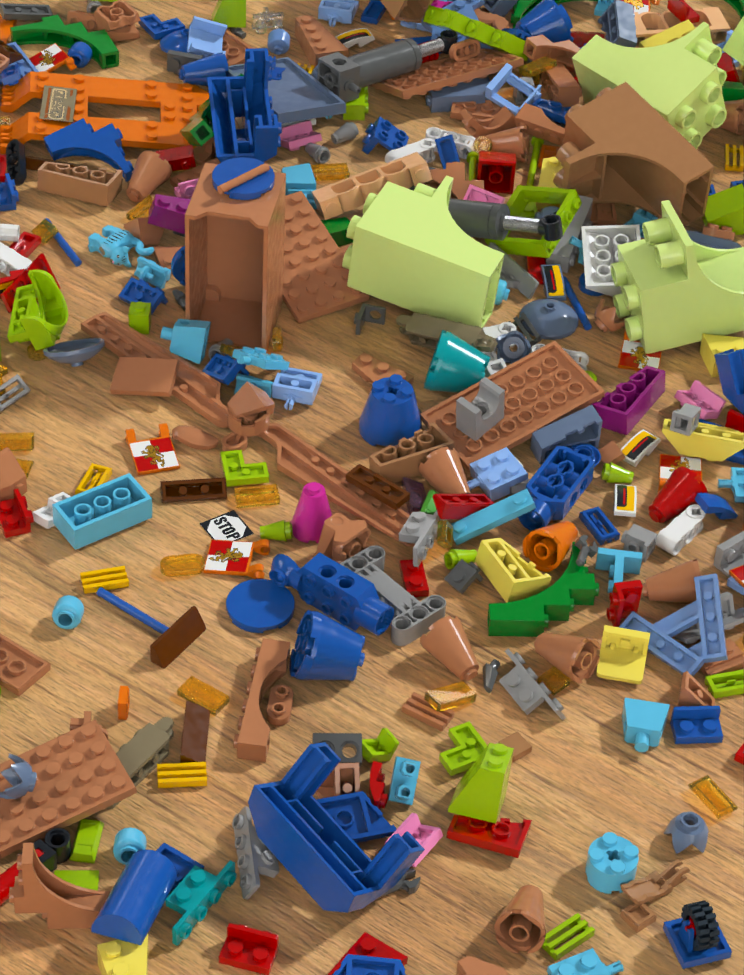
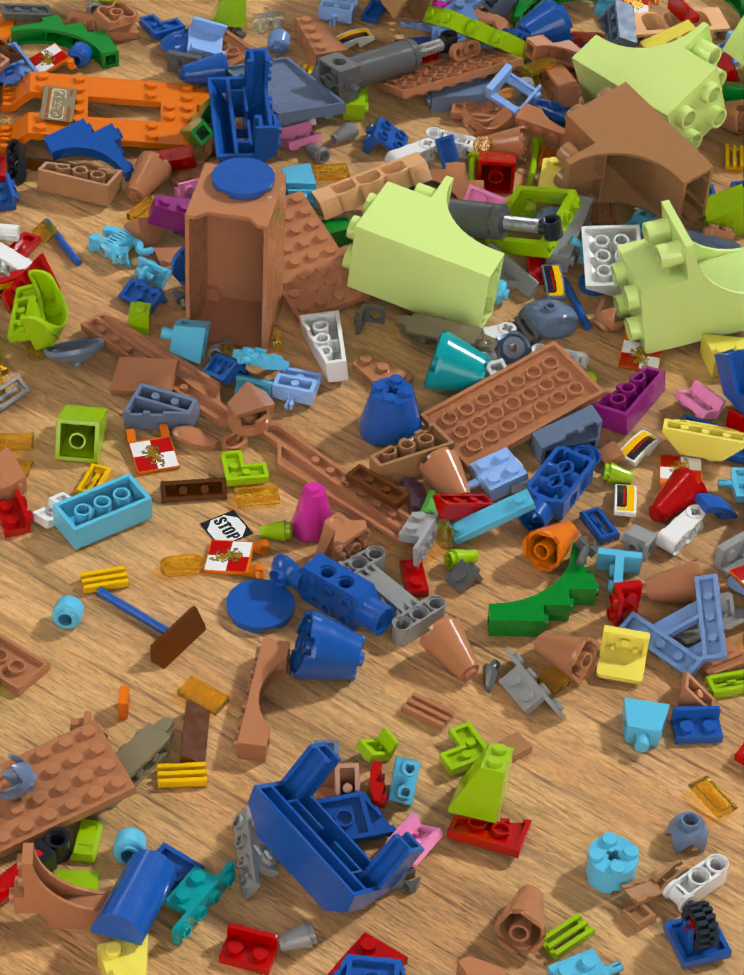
nougat bar [217,163,270,194] -> none
nougat plate [267,685,294,726] -> none
blue piece [269,56,286,80] -> none
dark grey brick [312,733,362,767] -> none
clear yellow tile [424,681,477,712] -> none
light grey piece [456,377,505,441] -> none
light yellow wedge [475,538,552,603] -> none
light grey brick [670,403,701,436] -> none
none -> lime slope [55,404,108,464]
none -> sand blue wedge [123,382,200,430]
none -> light grey cone [279,923,318,952]
none -> white wedge [299,310,349,383]
none -> white piece [663,853,729,913]

